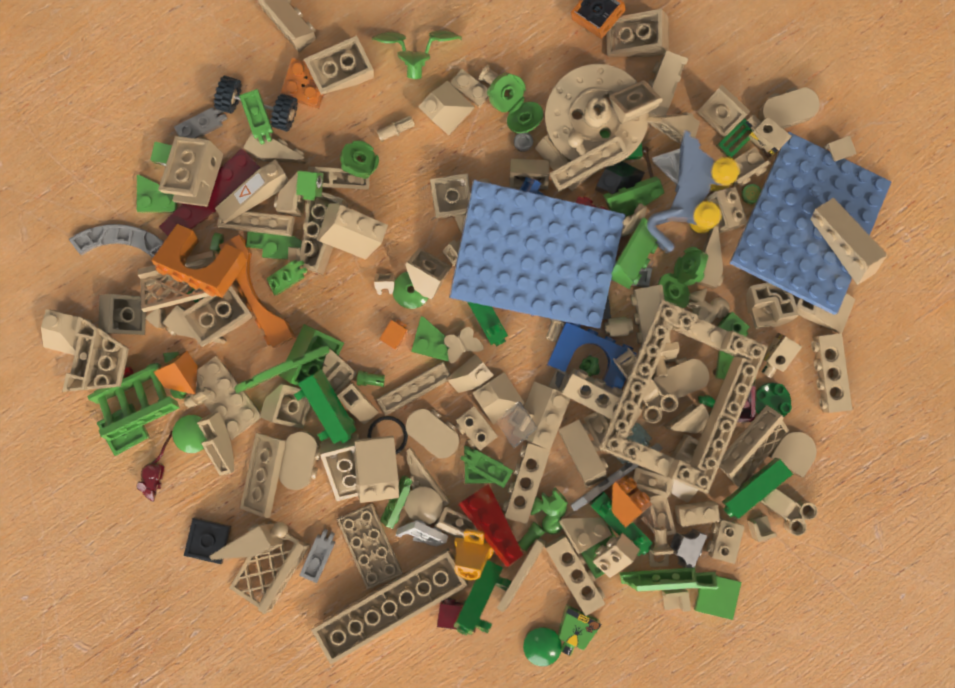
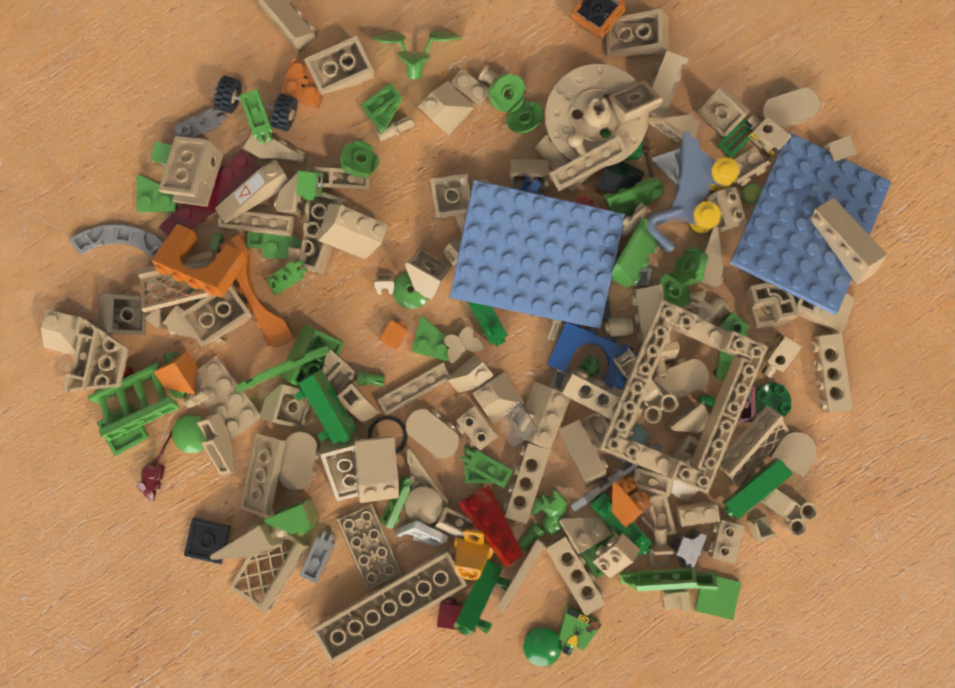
light grey tile [514,132,533,152] -> none
none -> bright green slope [265,497,320,535]
none -> bright green wing [360,83,403,134]

